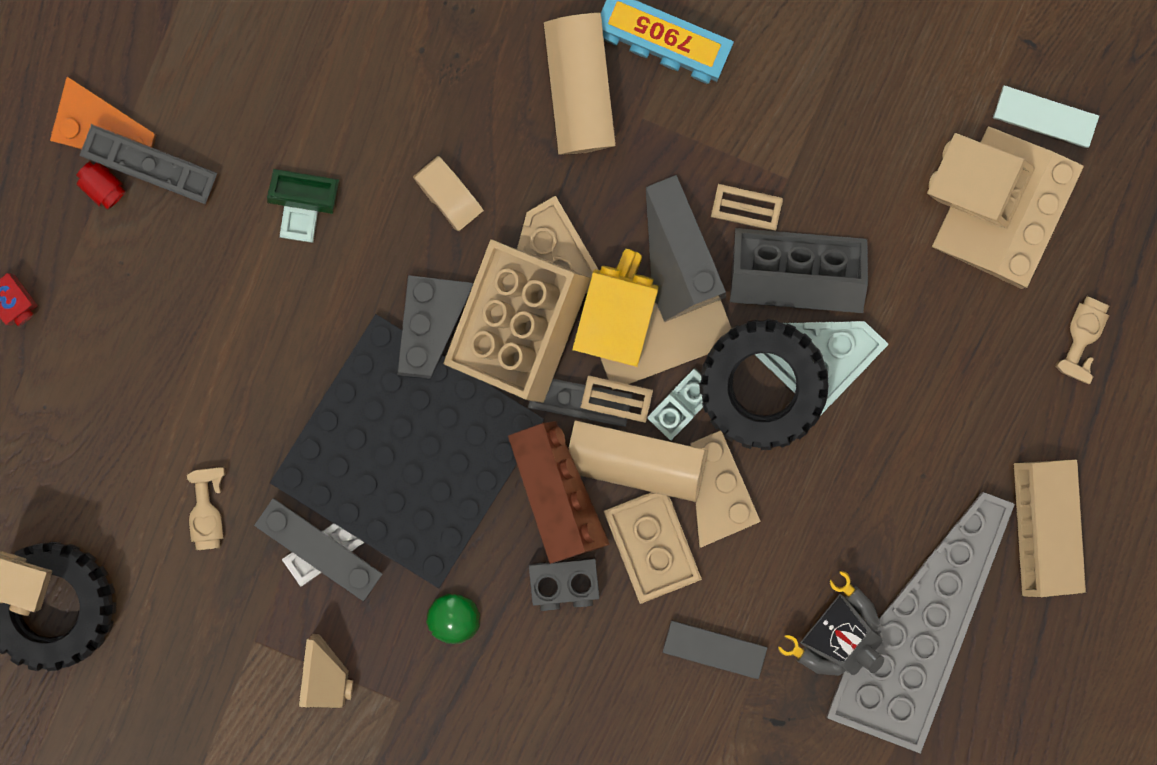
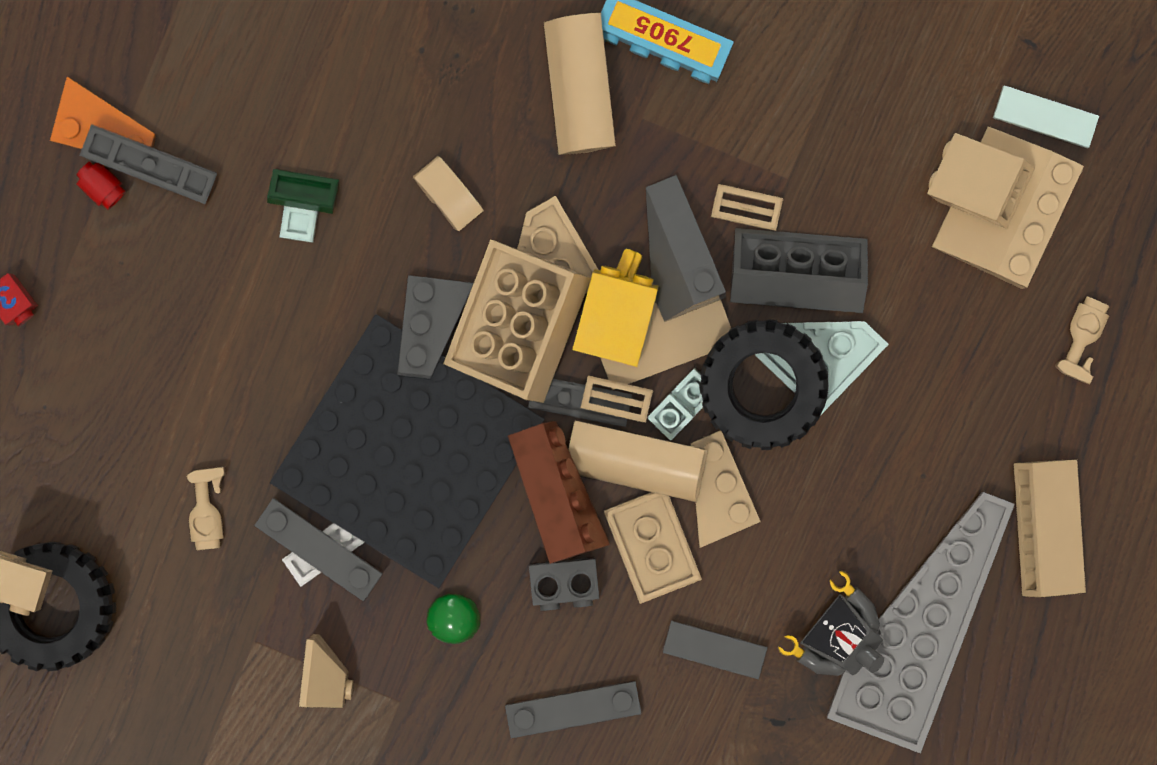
none -> dark grey plate [505,681,642,738]

